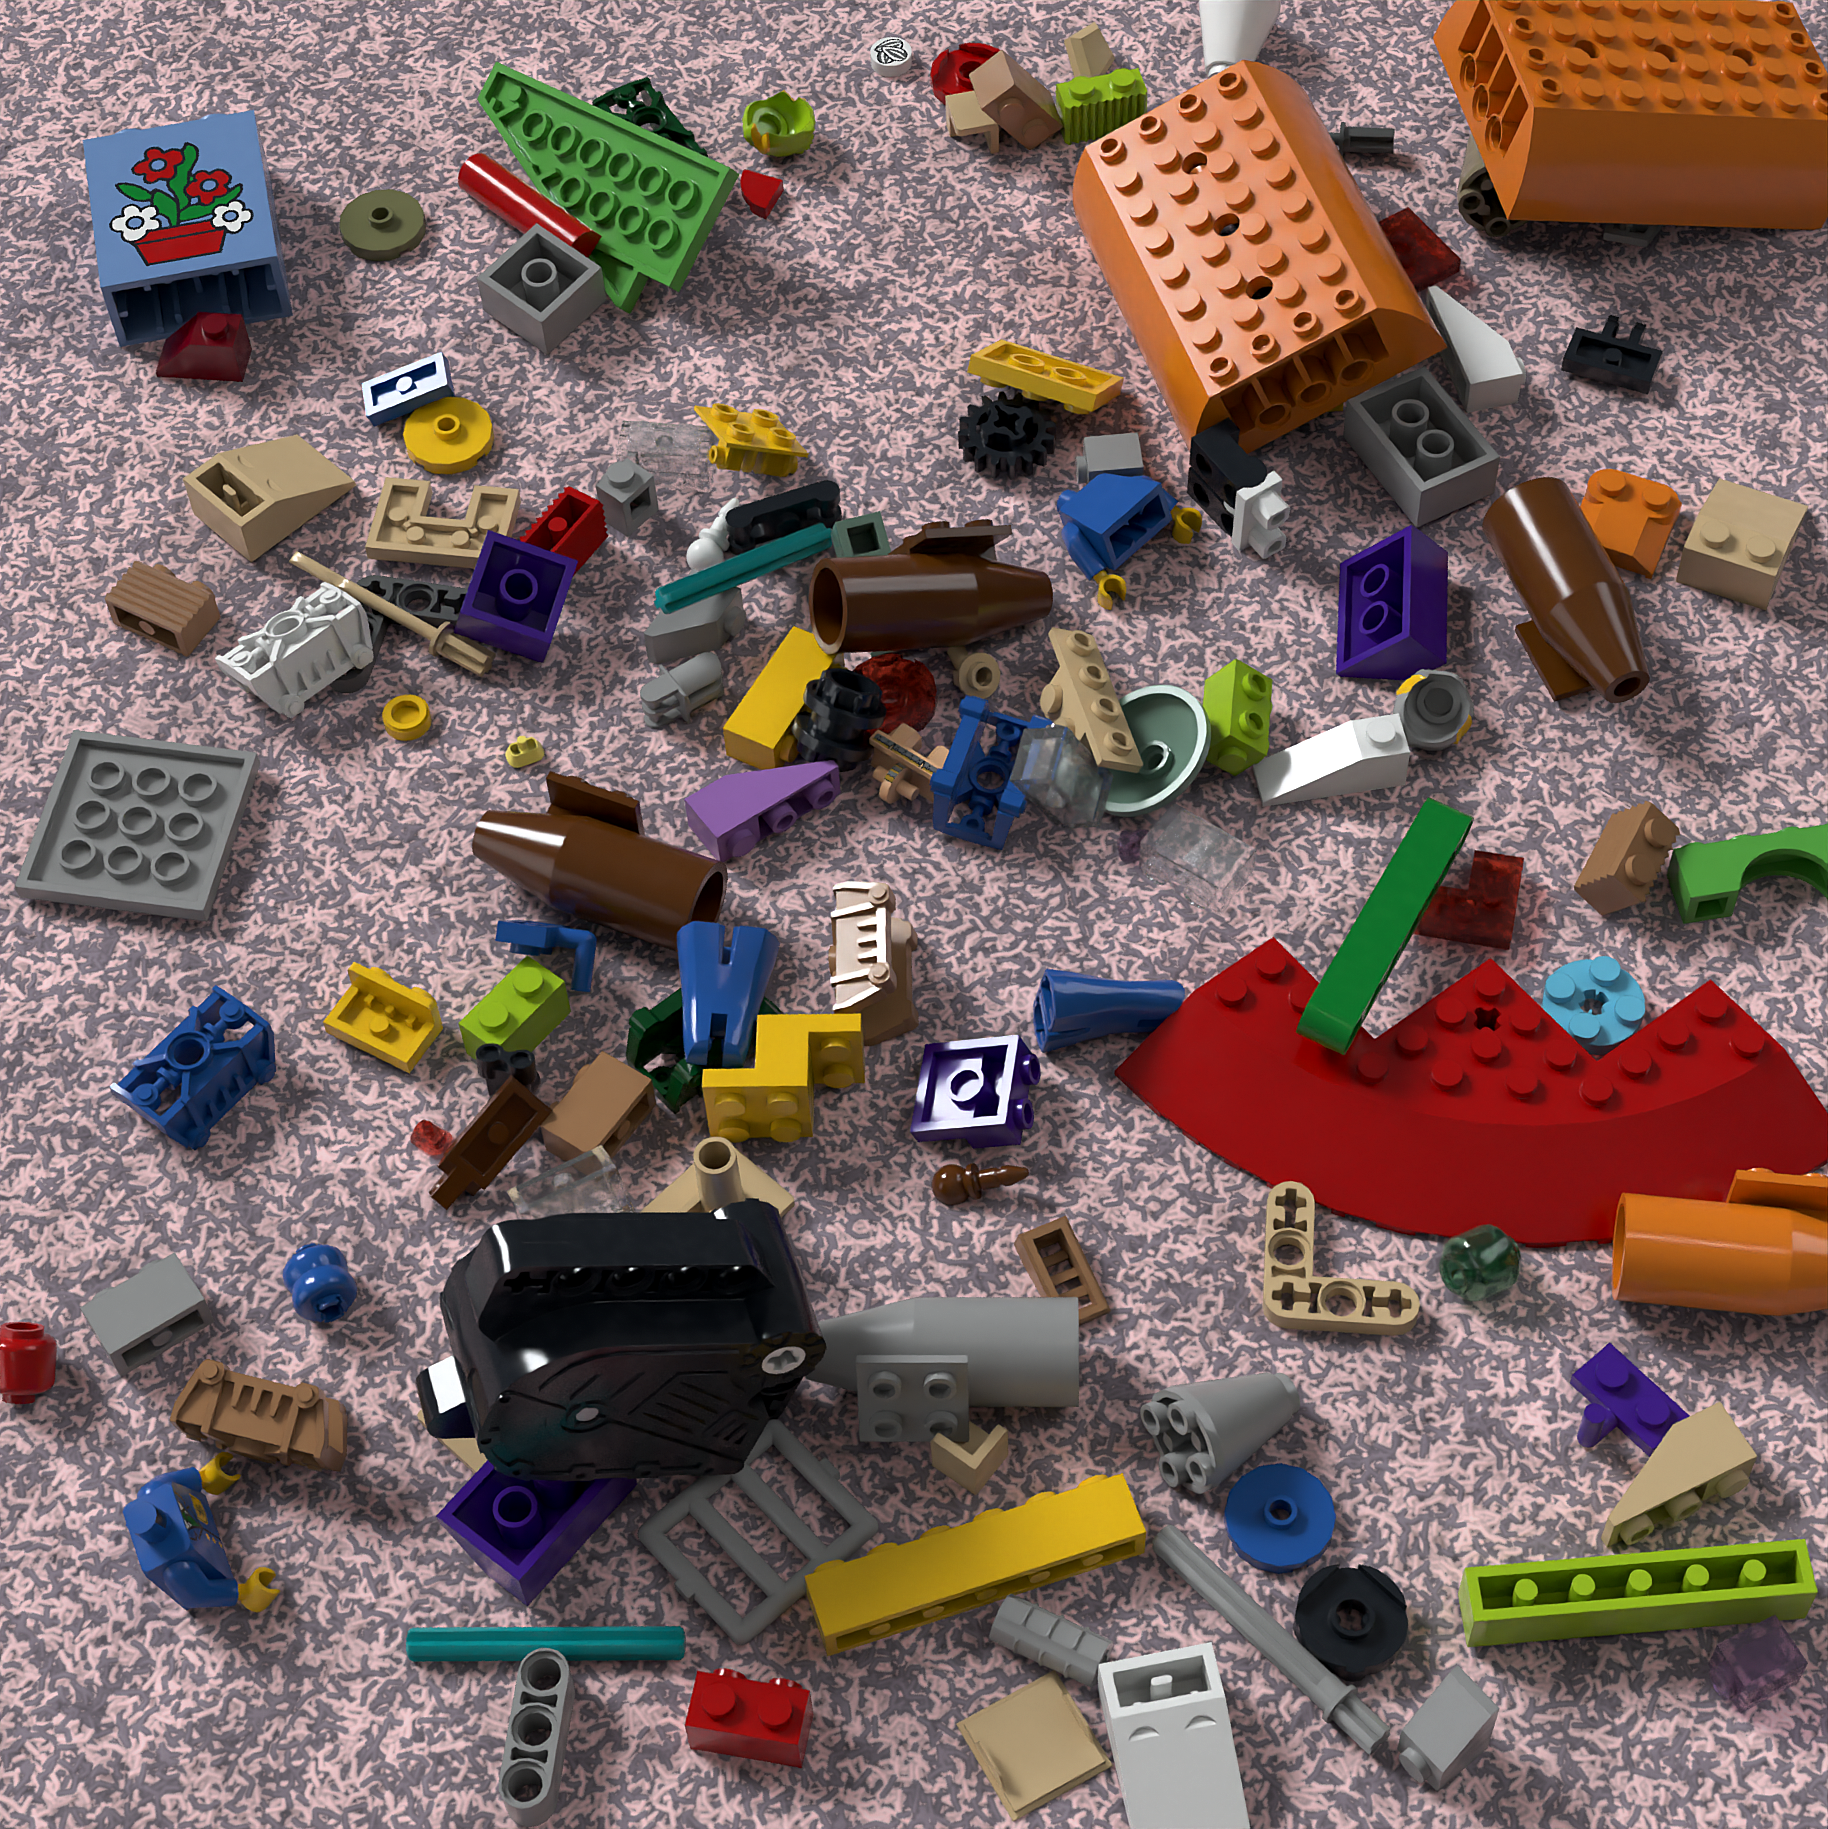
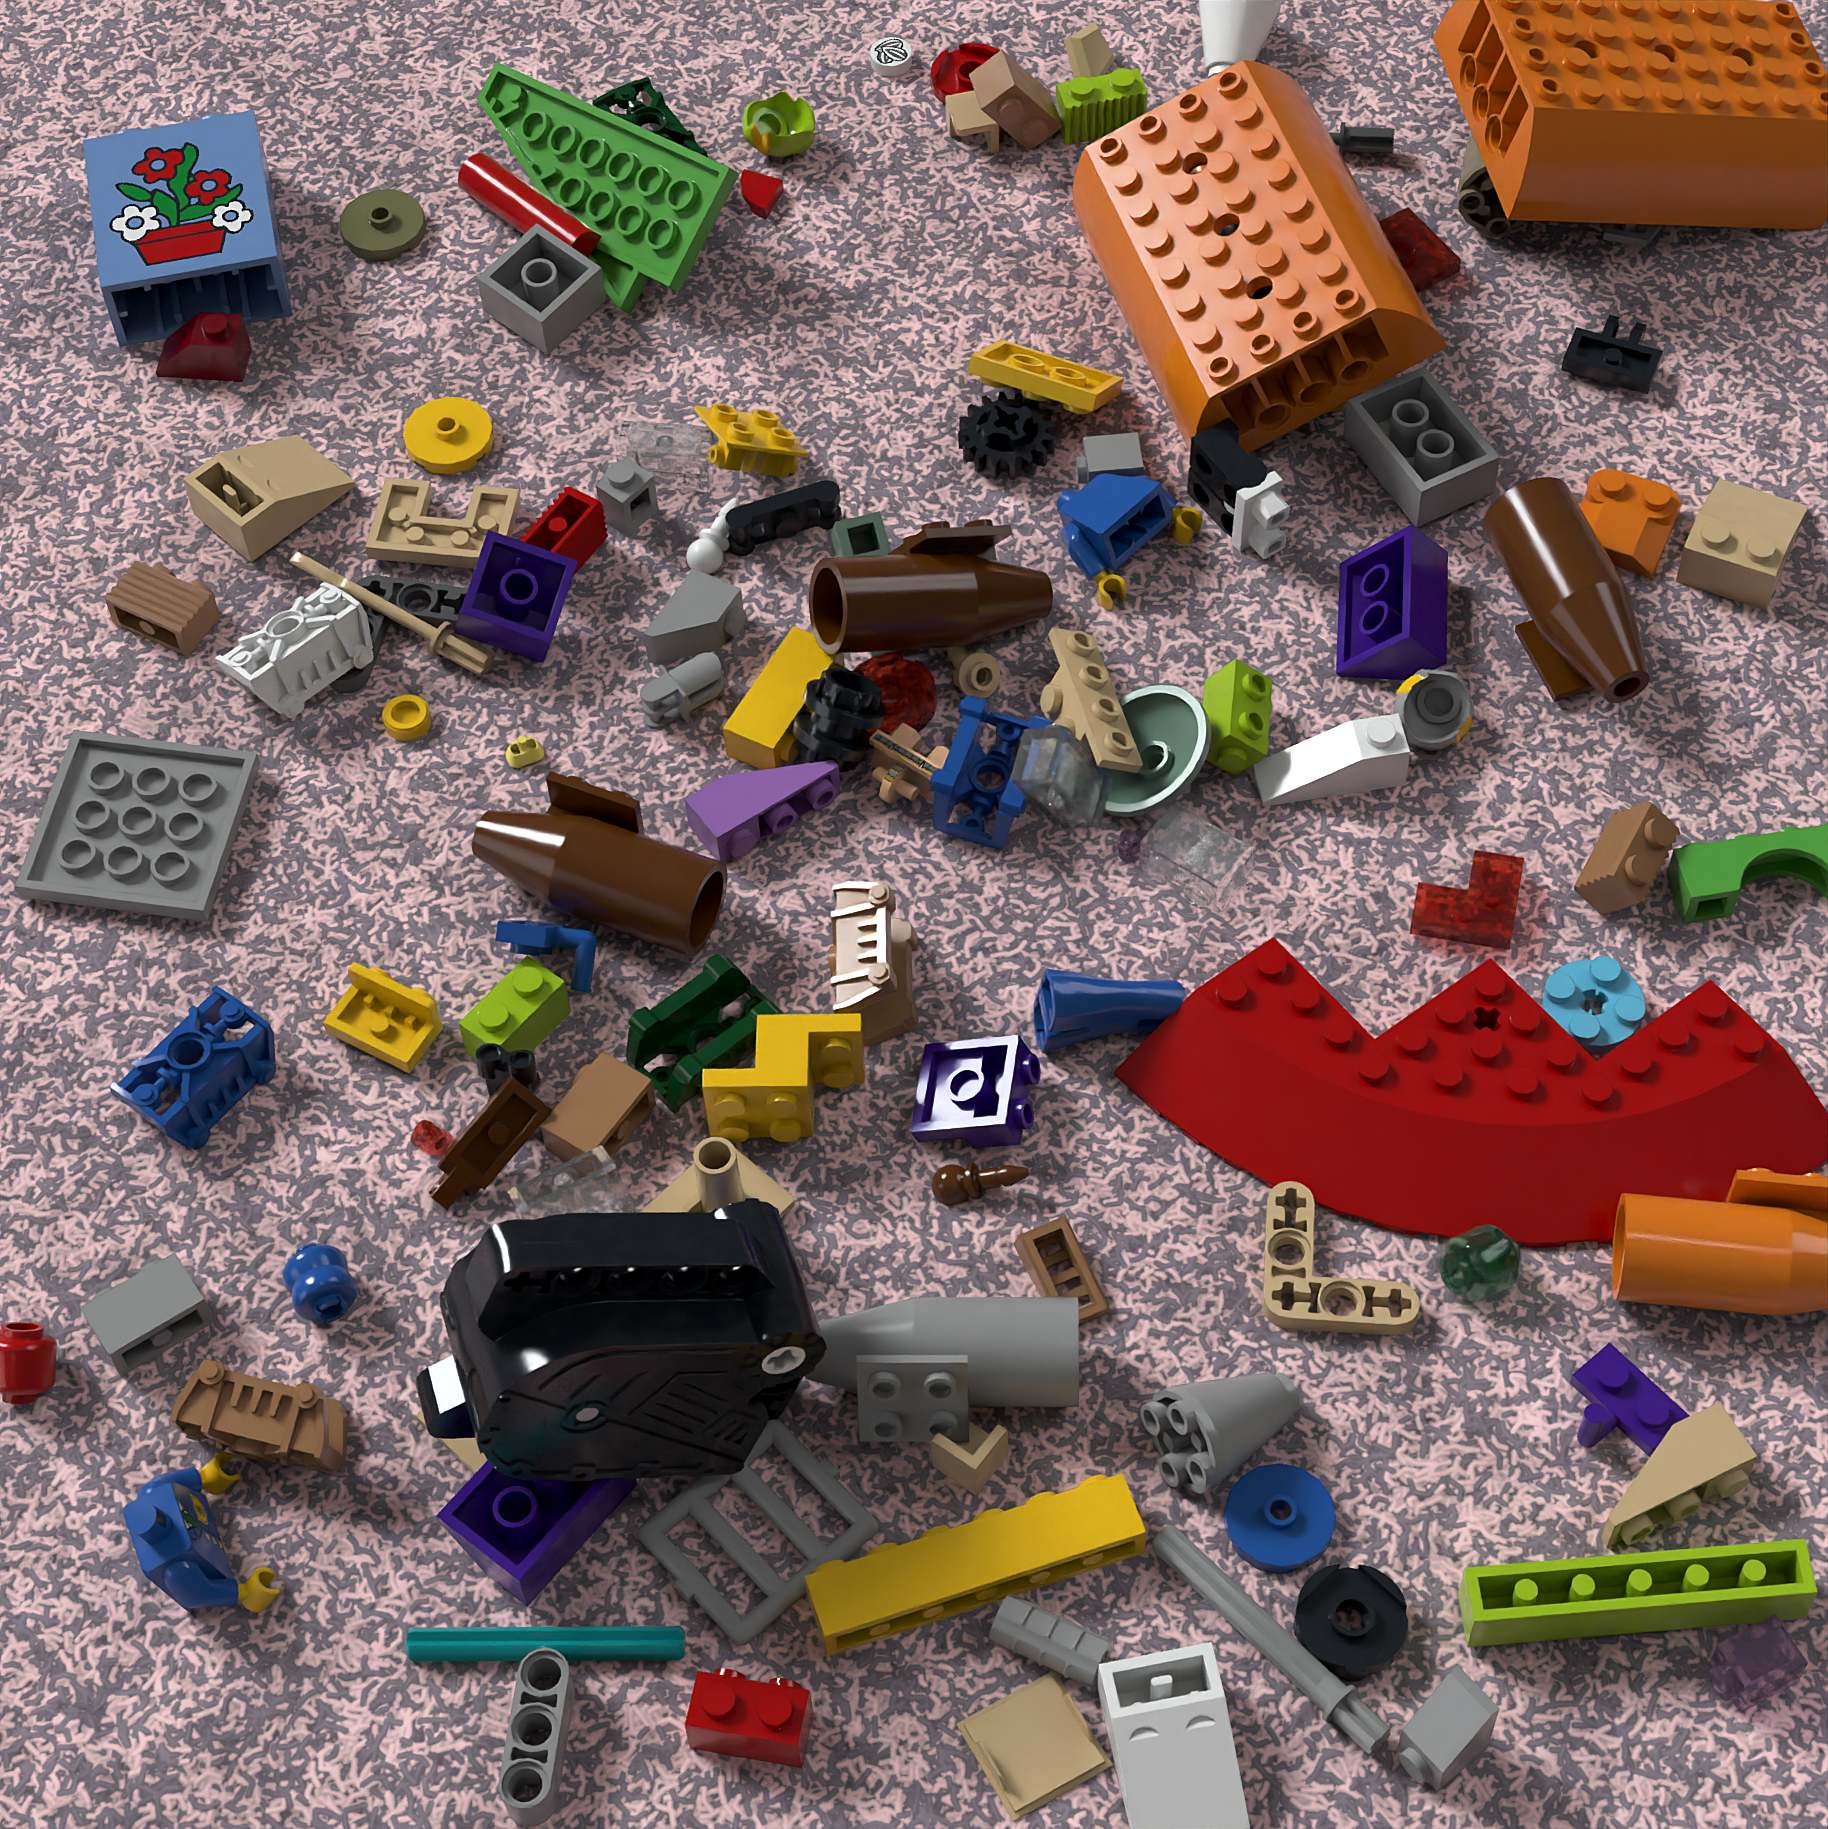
plate [361,352,455,427] -> none
teal axle [654,523,832,614] -> none
blue piece [677,921,780,1069] -> none
green beam [1296,797,1474,1055] -> none
white slope [1426,286,1526,413] -> none

